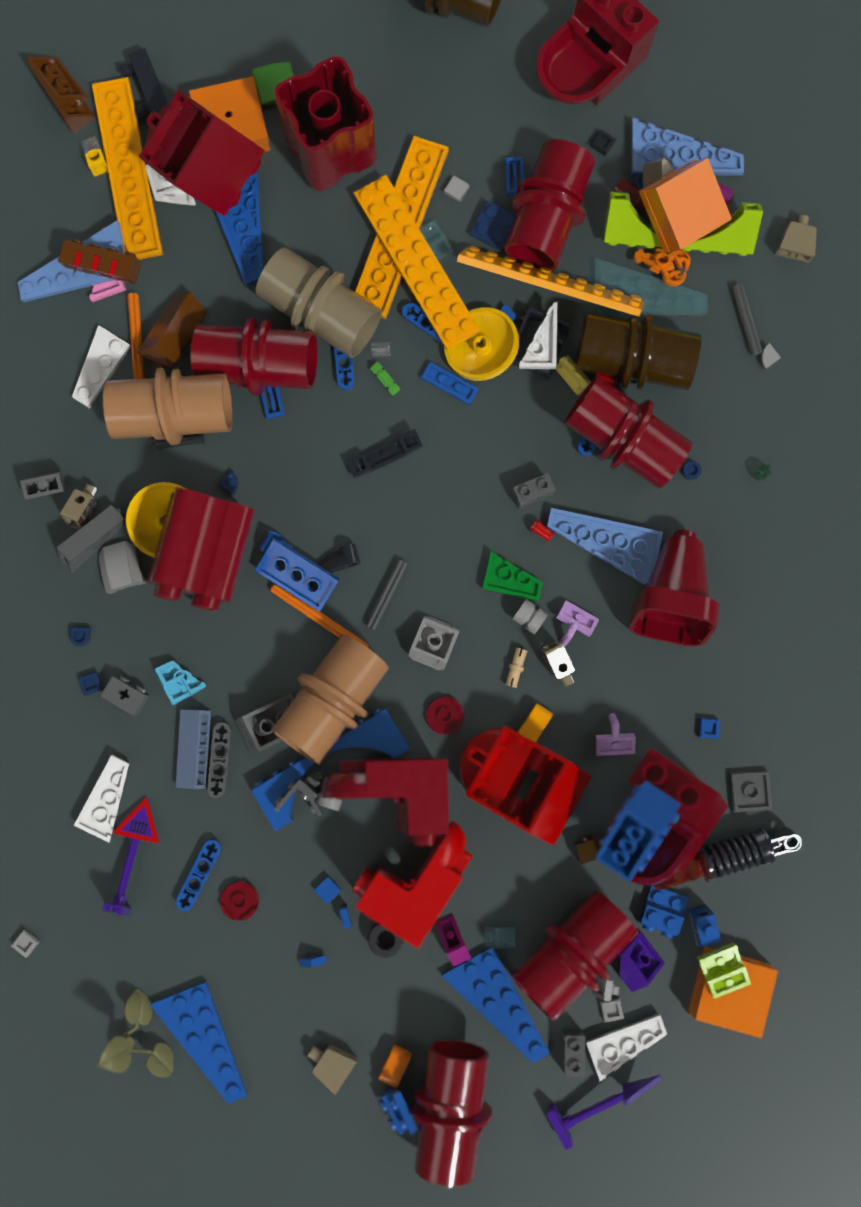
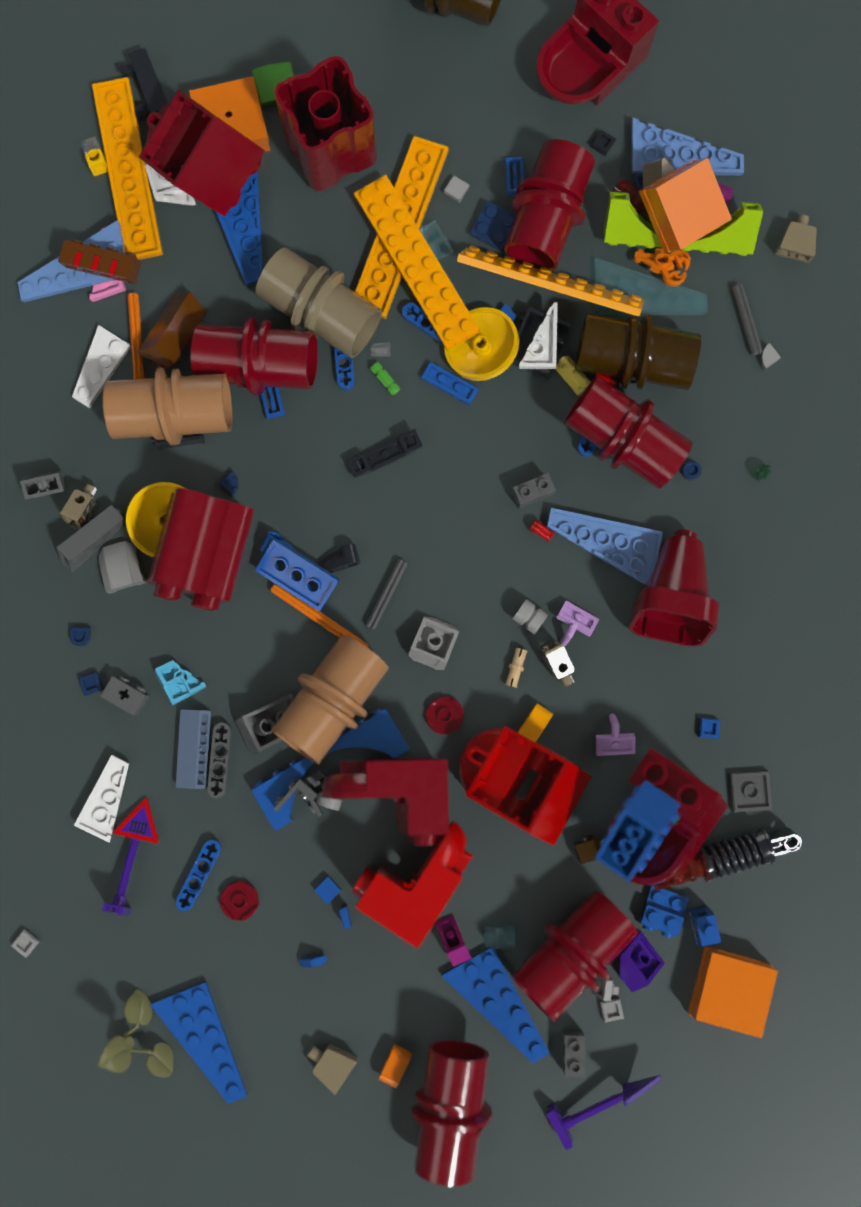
reddish brown slope [26,57,96,134] -> none
black tyre [368,922,403,958] -> none
blue plate [379,1087,418,1135] -> none
green wing [482,551,543,601] -> none
white wing [585,1014,667,1081] -> none
lime slope [697,942,751,999] -> none

